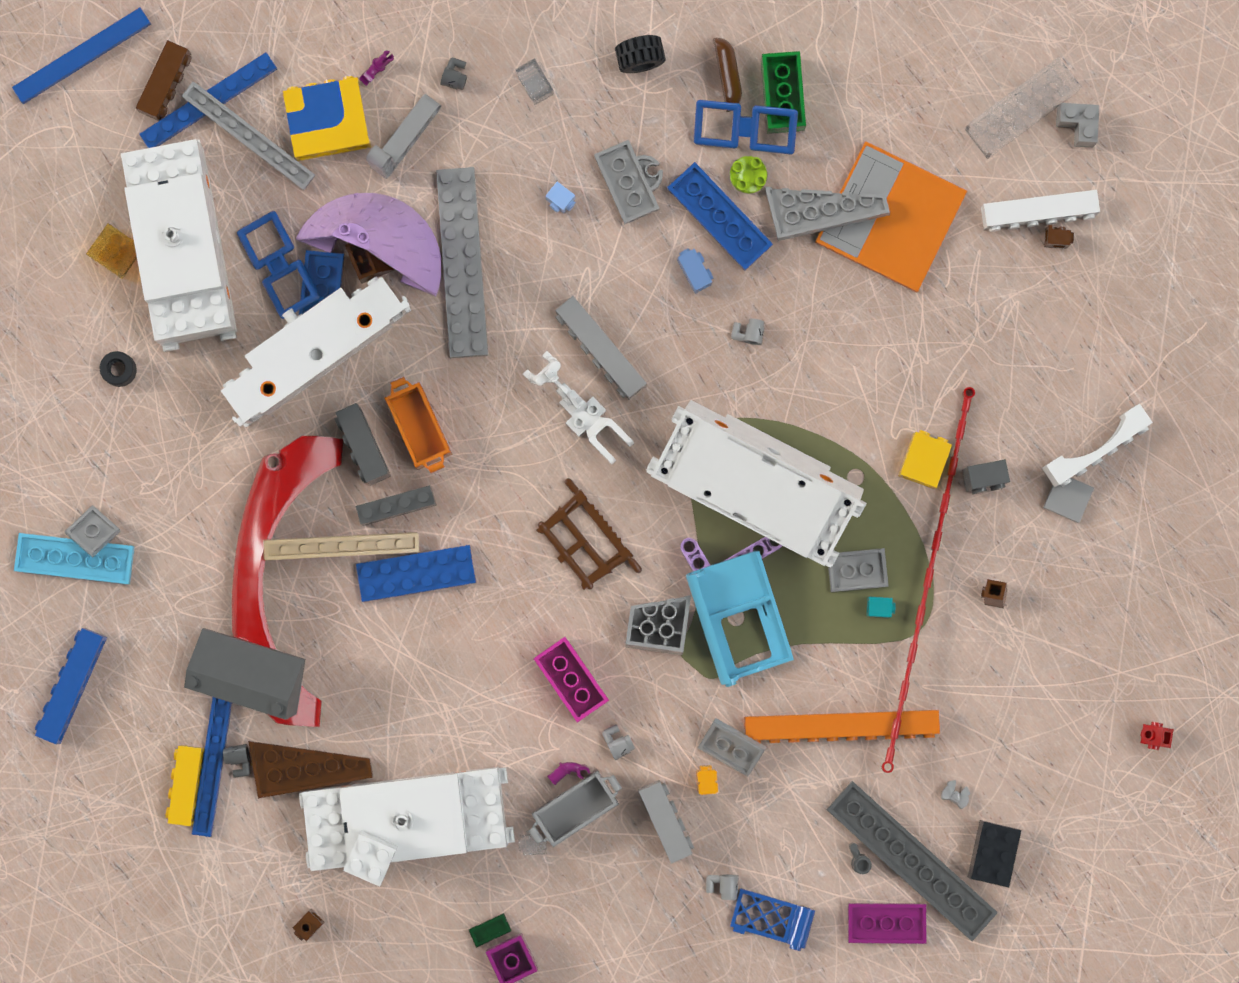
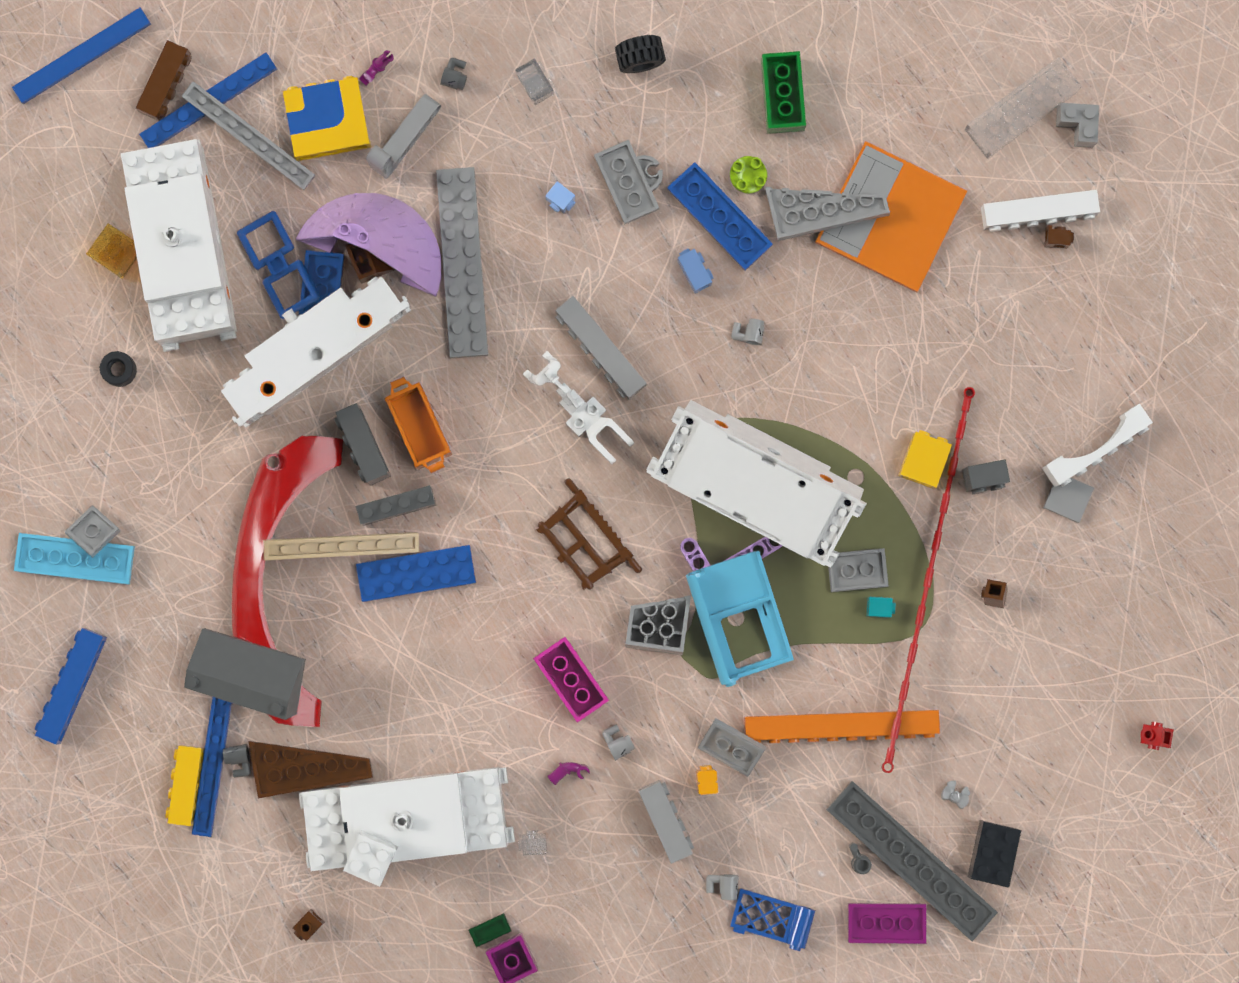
light grey container [529,770,622,847] -> none
blue bar [694,100,798,155] -> none
reddish brown brick [713,37,742,112] -> none

